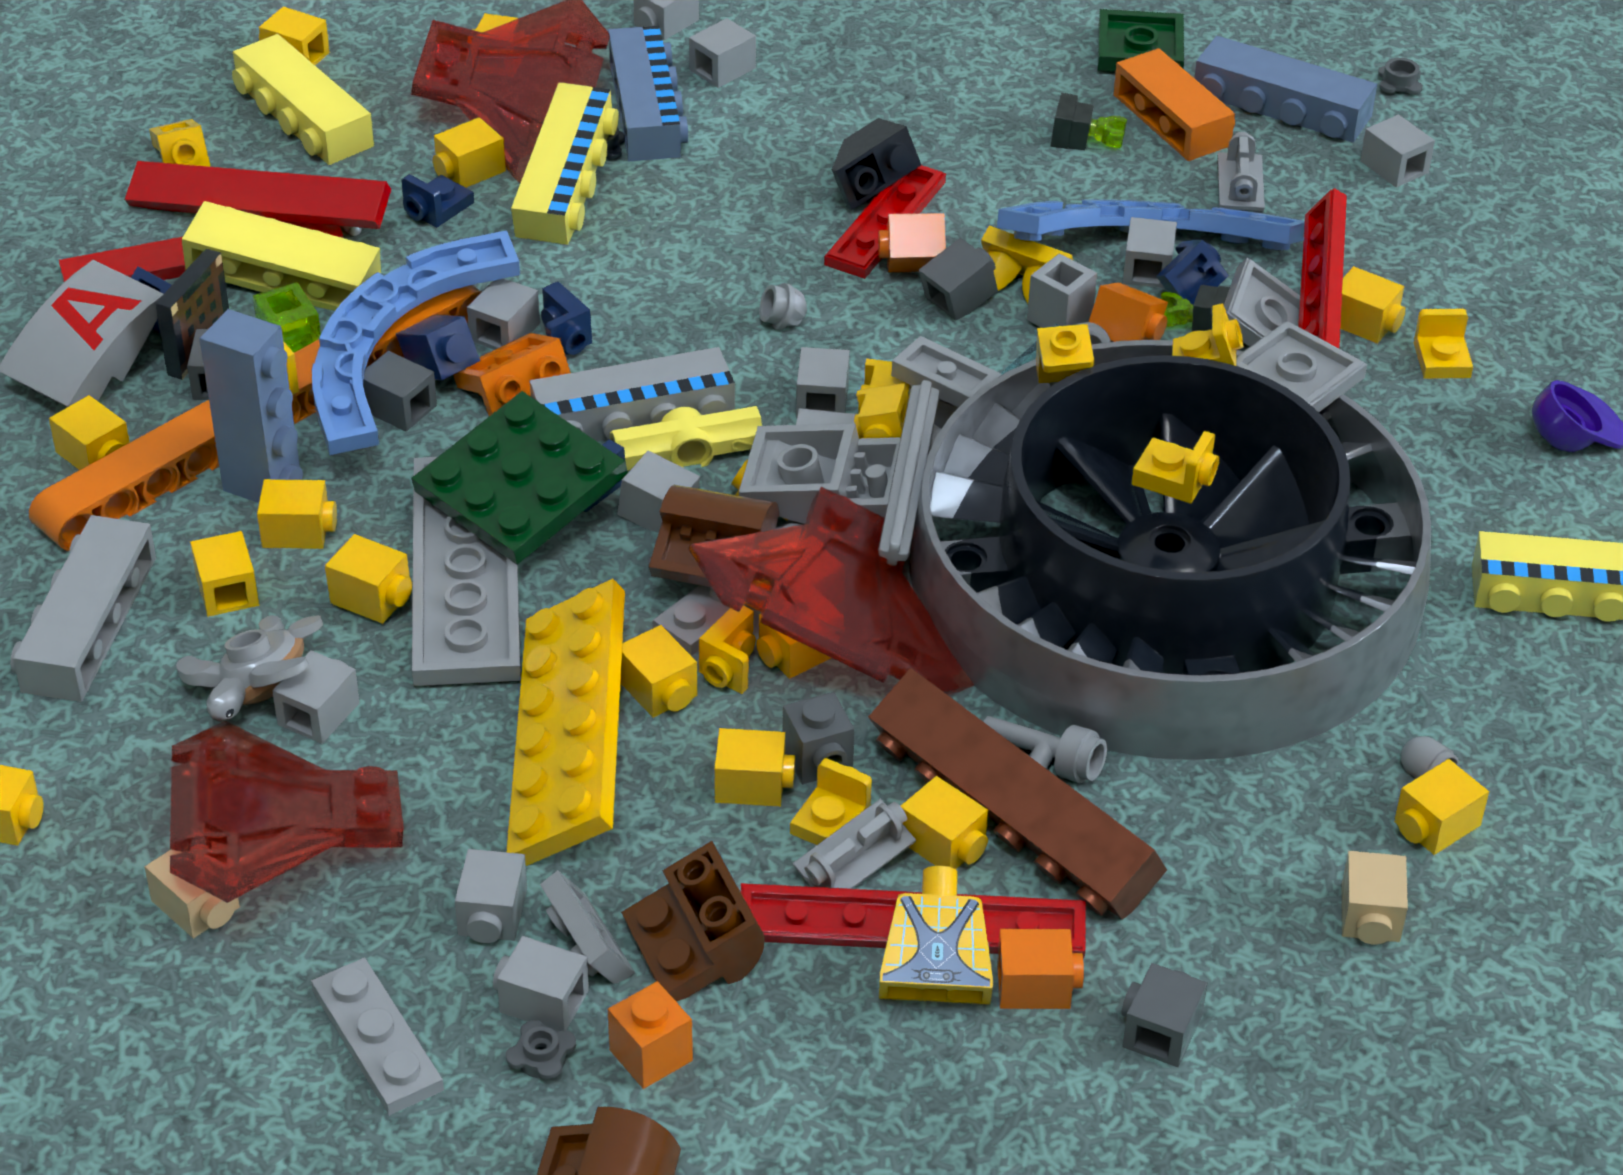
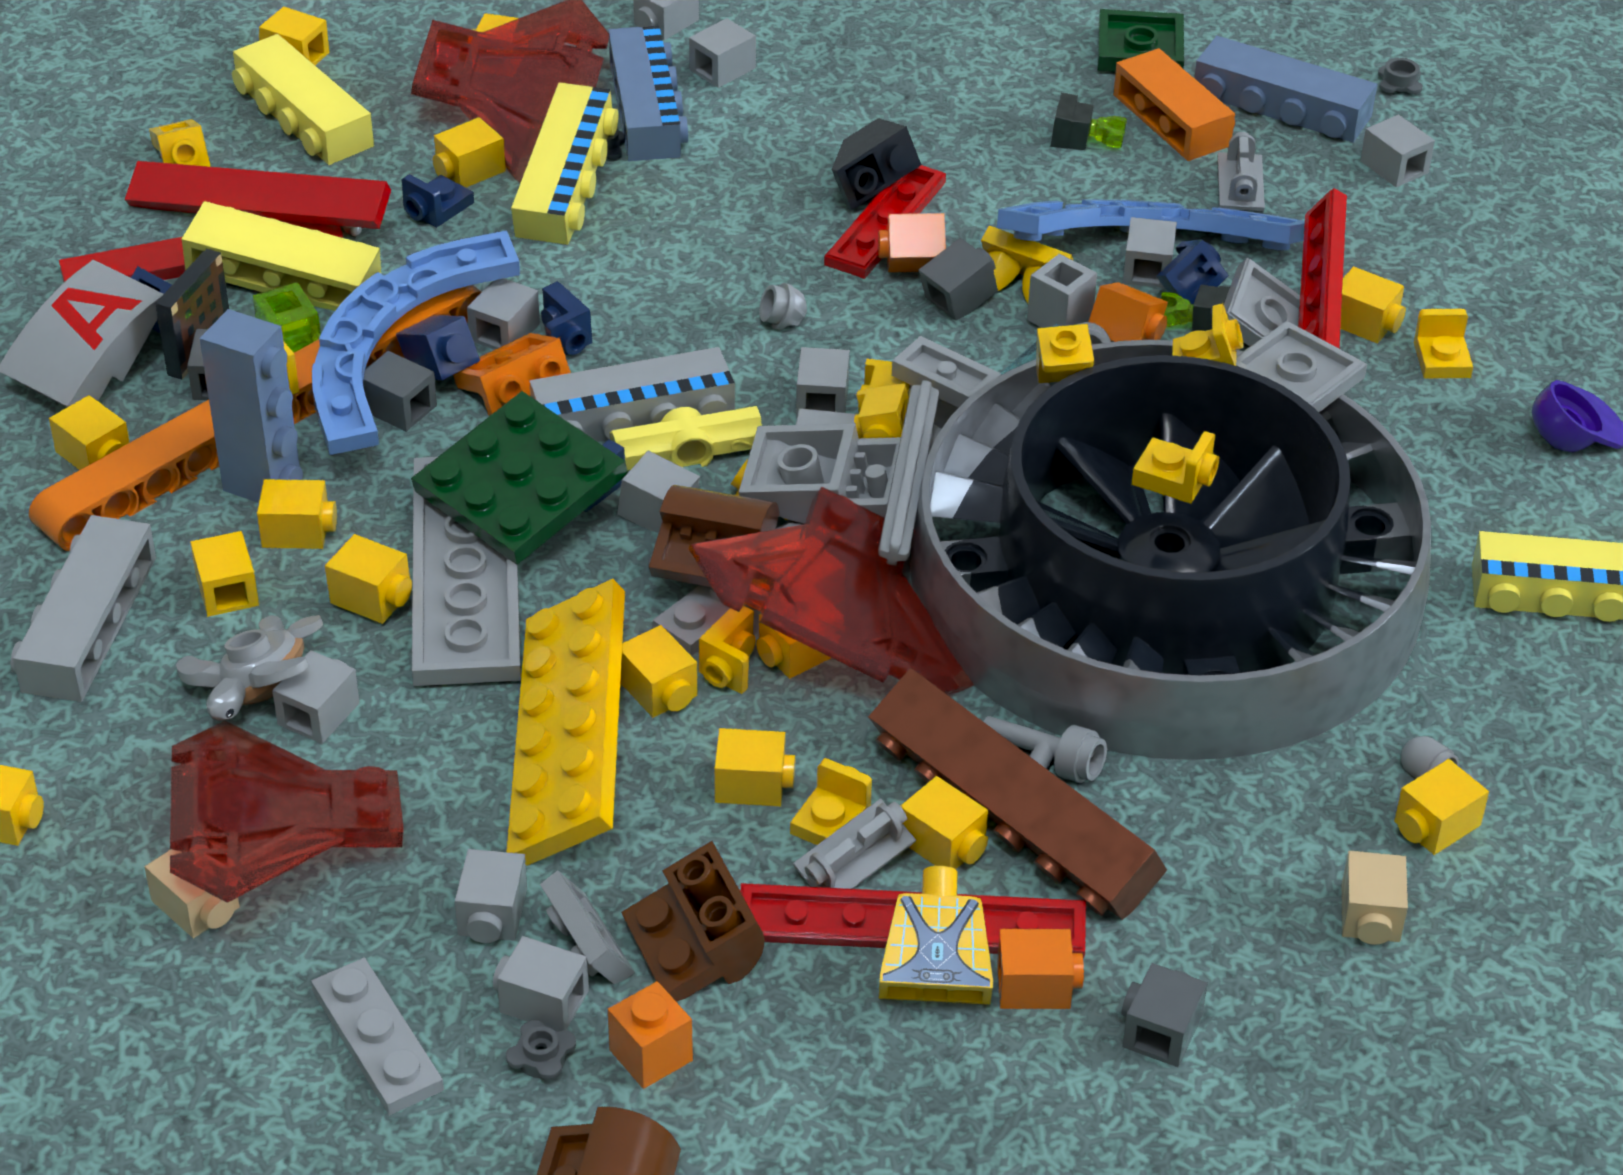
dark grey brick [782,692,855,785] -> none

